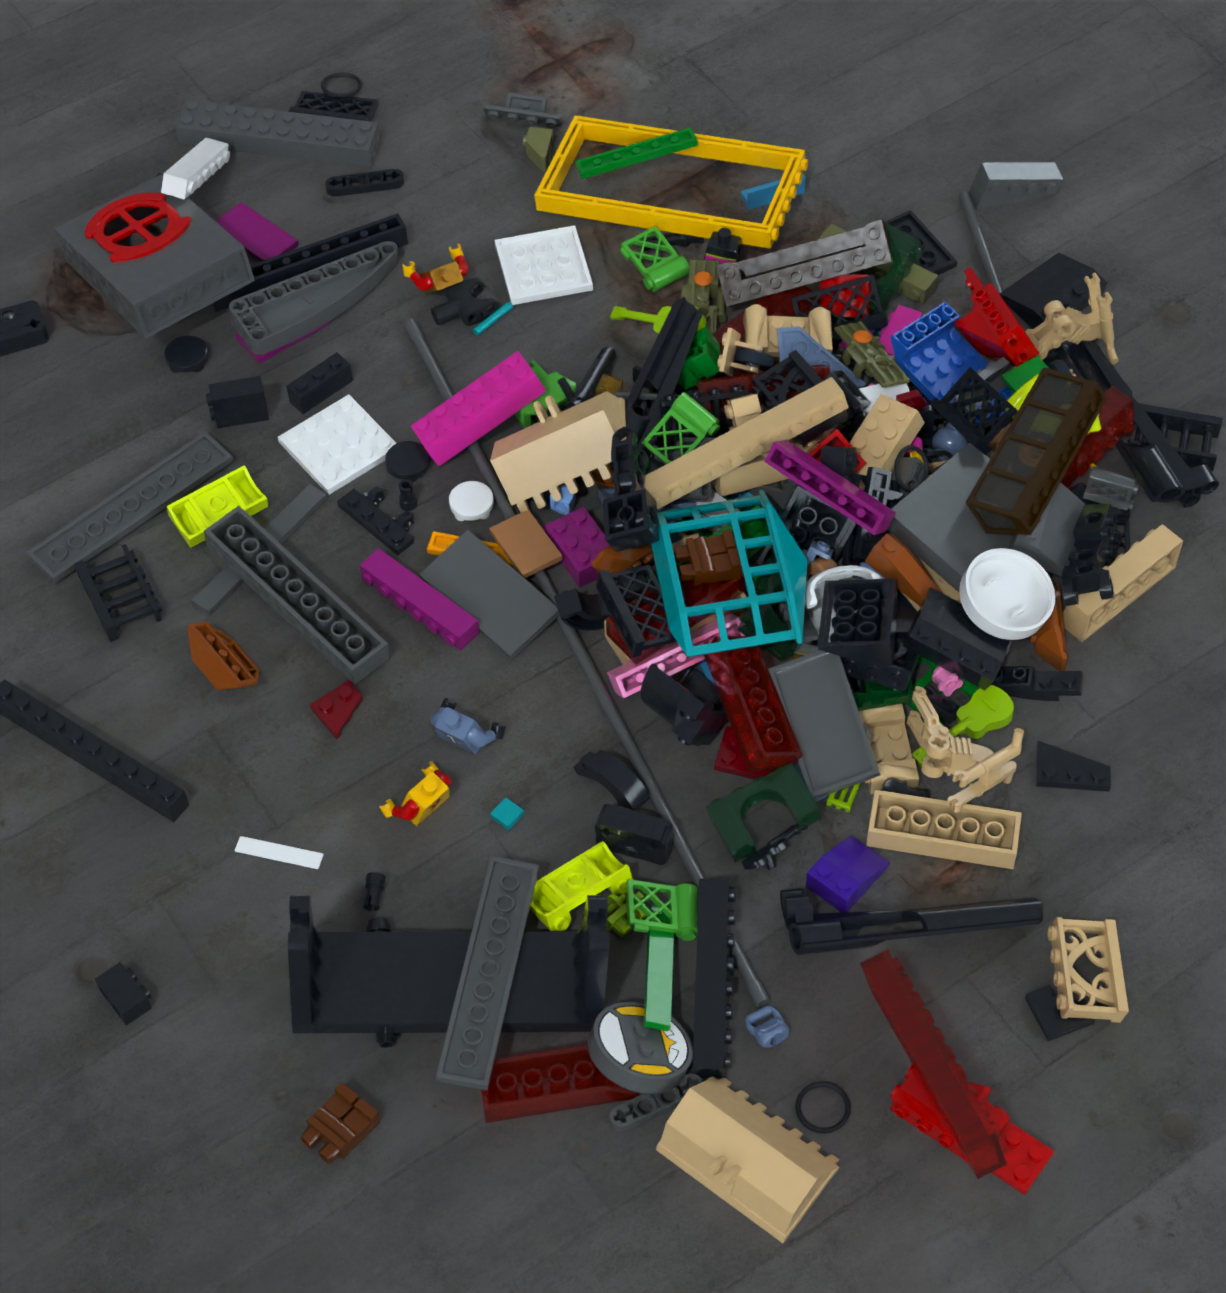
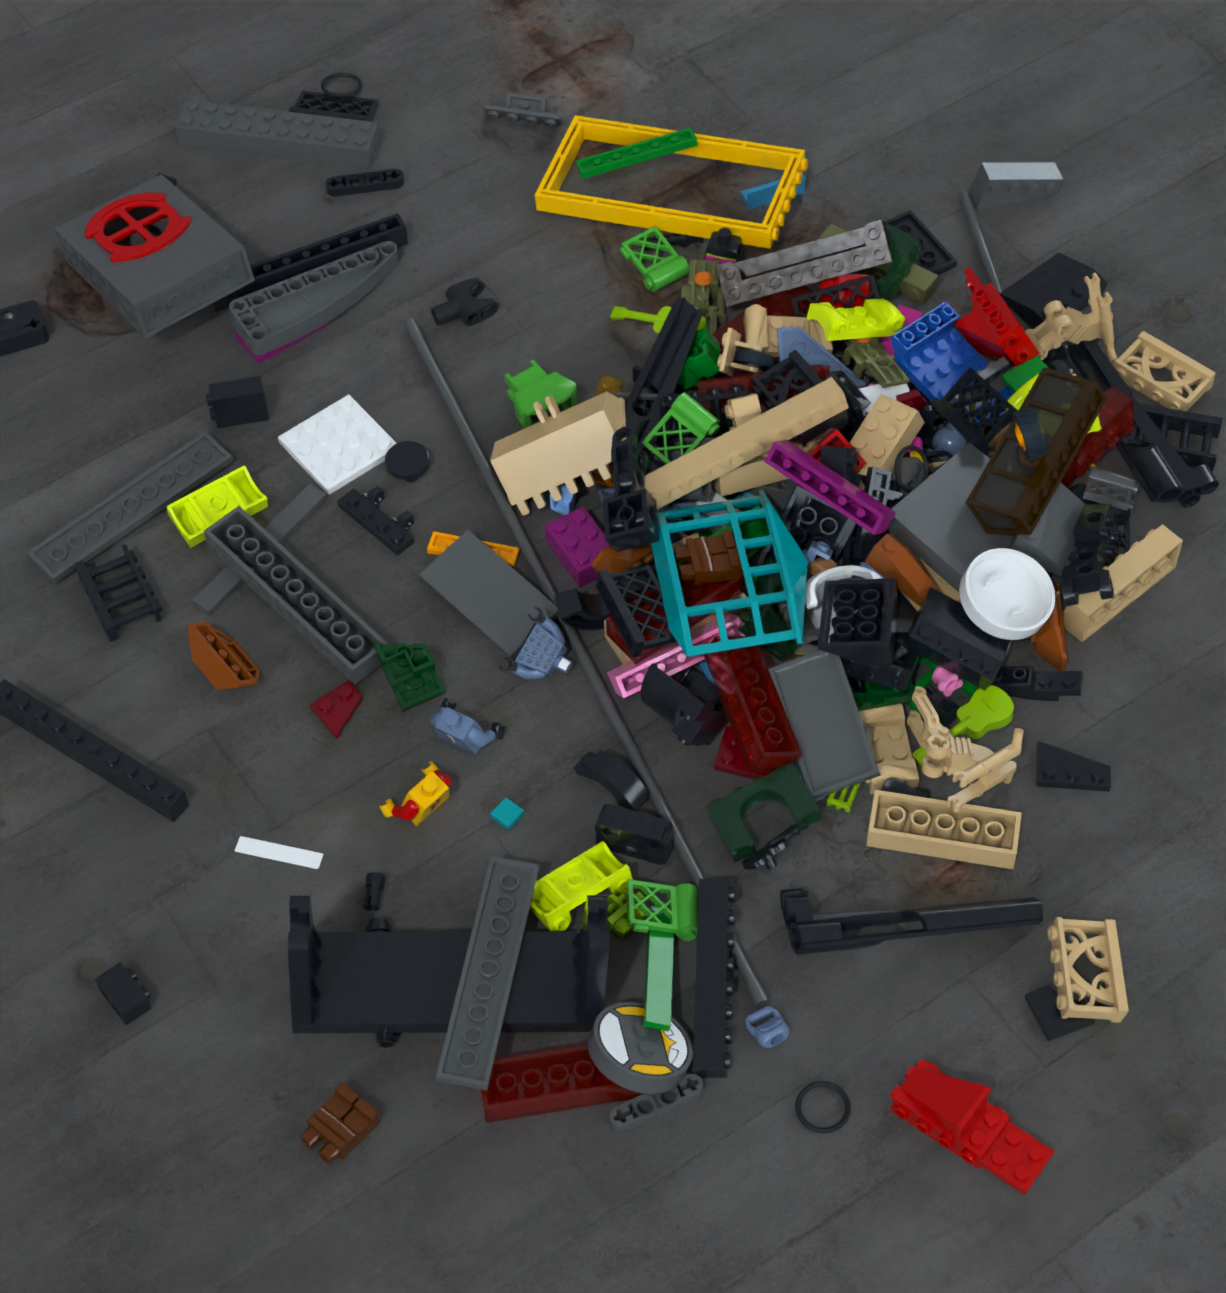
white brick [161,137,230,199] -> none
black tile [164,335,208,373] -> none
magenta tile [216,202,298,262] -> none
black brick [286,352,353,414] -> none
magenta brick [360,548,480,651] -> none
black pin [399,479,417,511] -> none
torso [402,244,469,294] -> none
dark pink brick [411,351,546,467] -> none
white tile [449,481,494,521] -> none
teal piece [472,301,513,336] -> none
medium nougat tile [489,510,562,578] -> none
white plate [495,225,593,305] -> none
olive slope [523,127,554,172] -> none
black cylinder [557,347,616,411] -> none
tan piece [656,1076,839,1243] -> none
dark purple slope [806,835,890,913] -> none
clear red brick [860,950,1007,1179] -> none
none -> dark green slope [374,642,445,712]
none -> sand blue torso [499,607,573,680]
none -> neon yellow piece [806,299,905,341]
none -> black wheel [1012,406,1047,461]
none -> tan fence [1113,331,1216,411]

